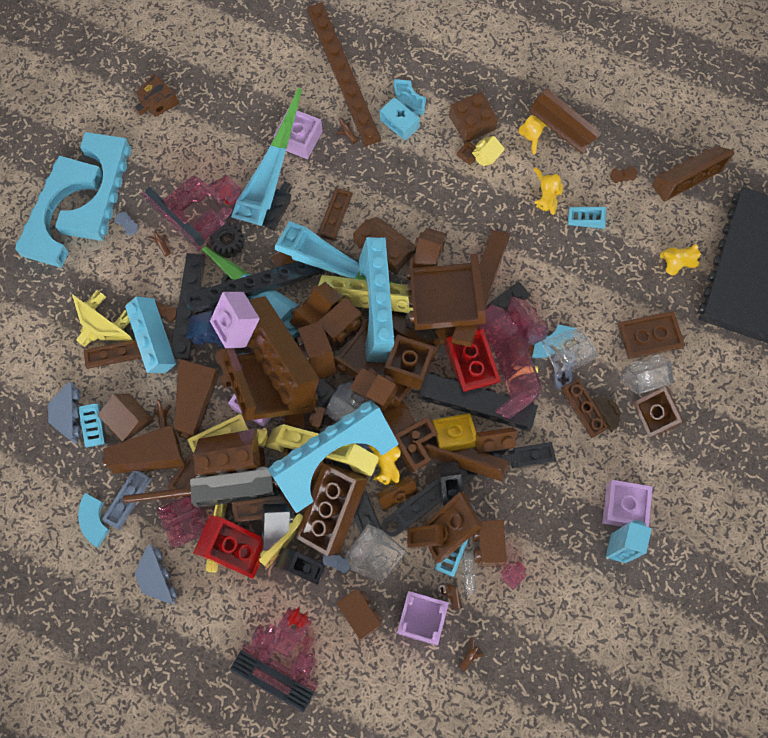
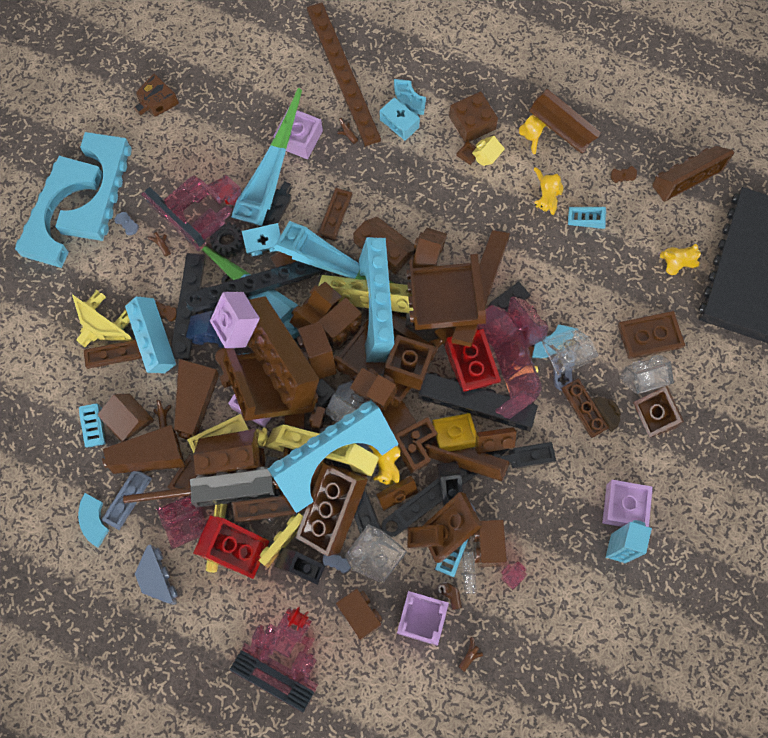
sand blue slope [48,382,81,443] -> none
slope [262,503,293,551] -> none
none -> medium azure brick [242,223,281,257]

